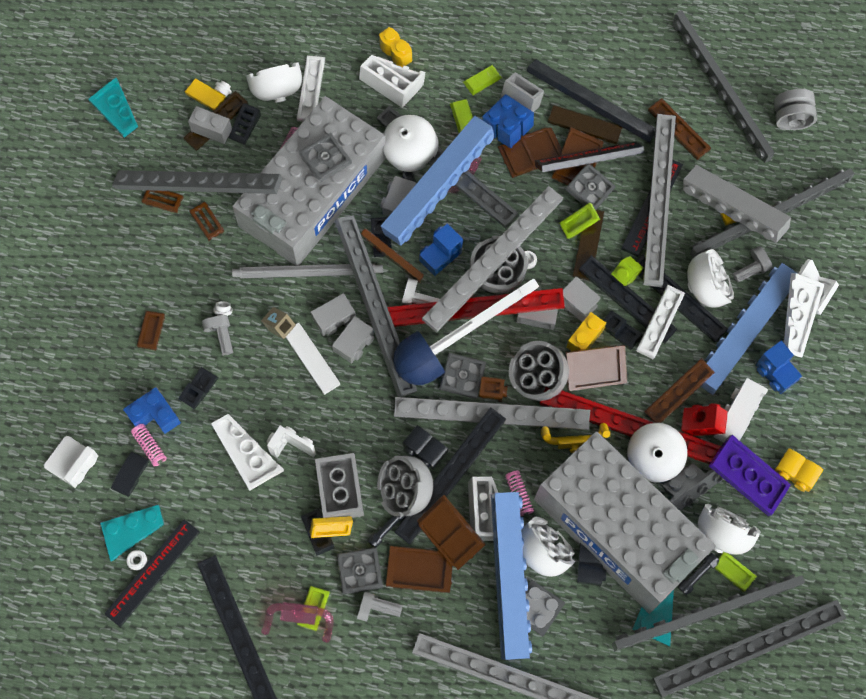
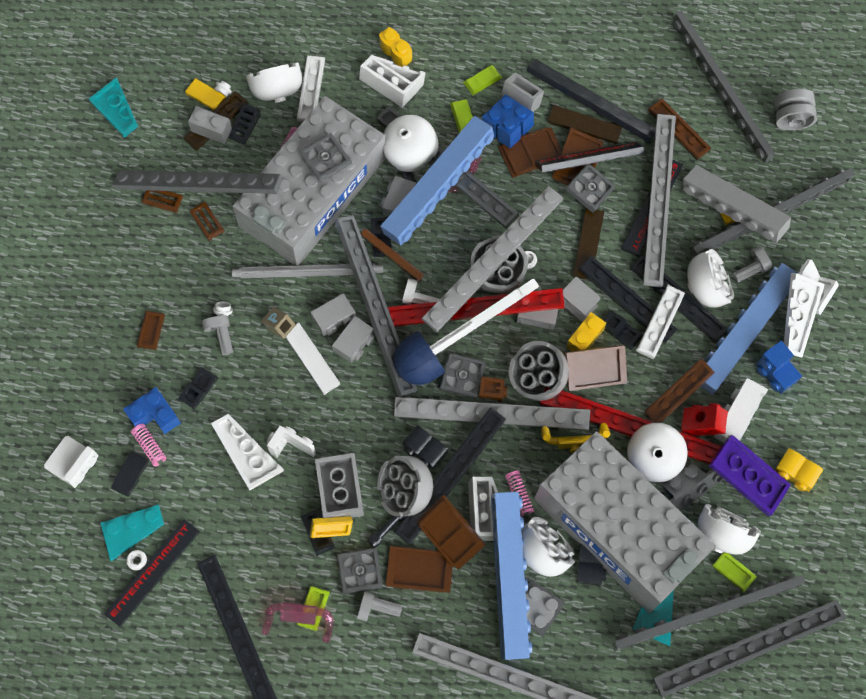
blue brick [419,224,463,276] -> none
lime tile [560,203,600,239] -> none
lime brick [611,256,644,286] -> none
black bar [678,553,720,596] -> none

